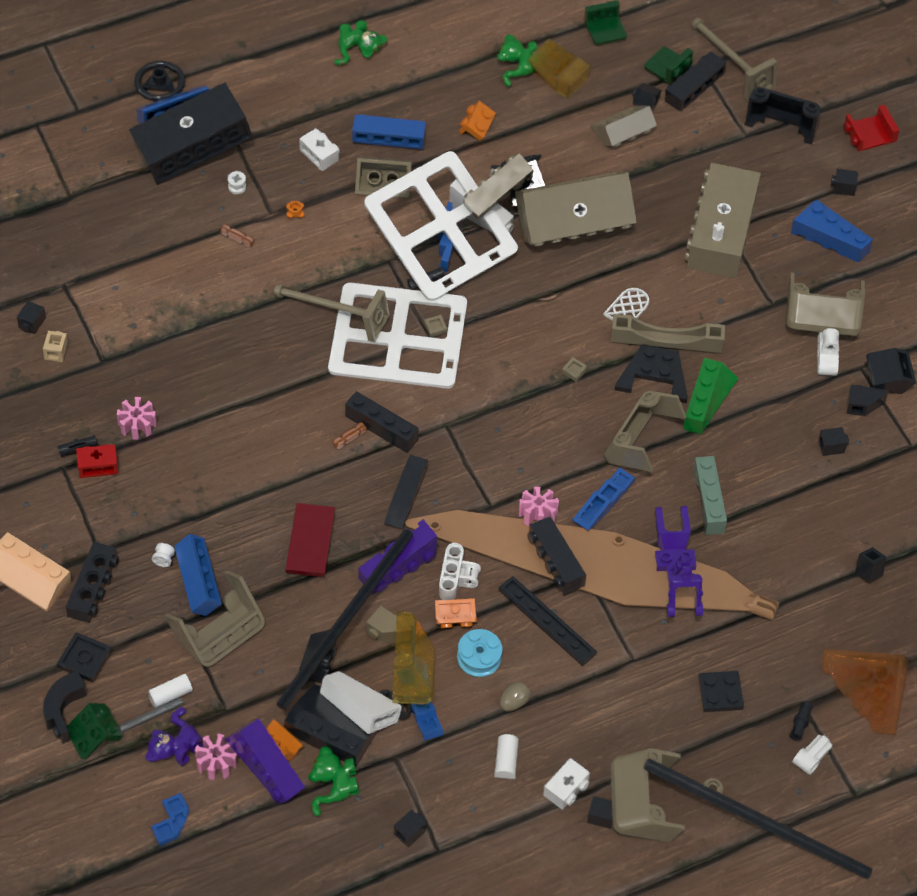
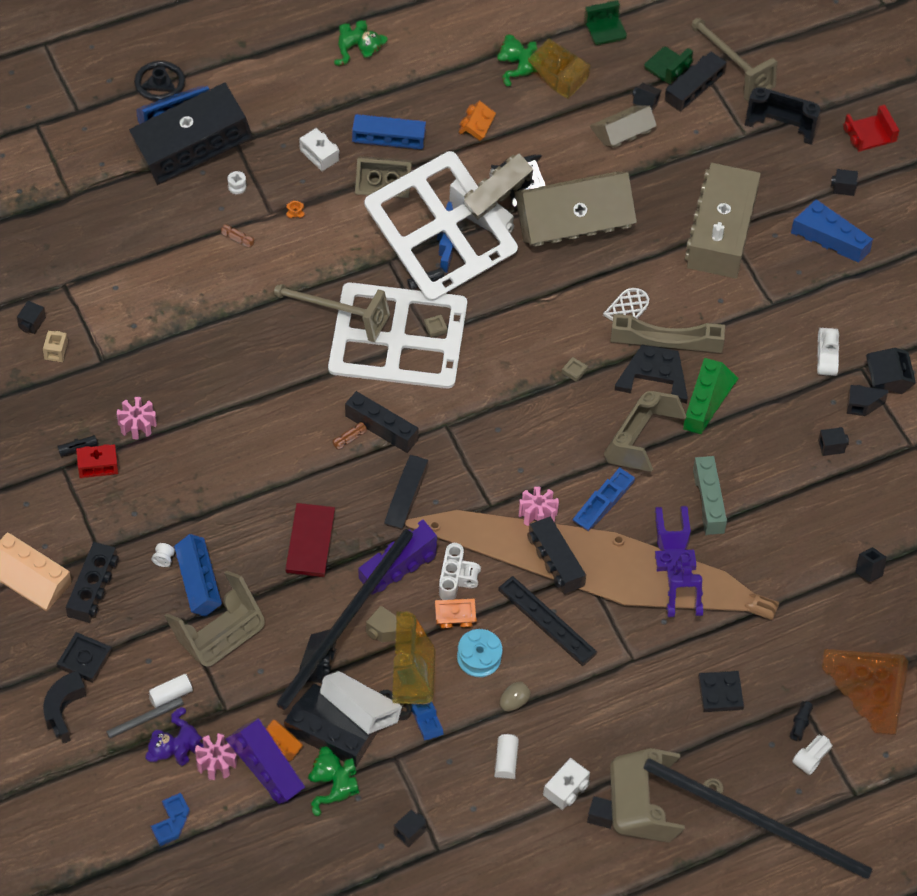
dark green bracket [66,703,123,759] -> none
dark tan windscreen [786,273,865,335] -> none

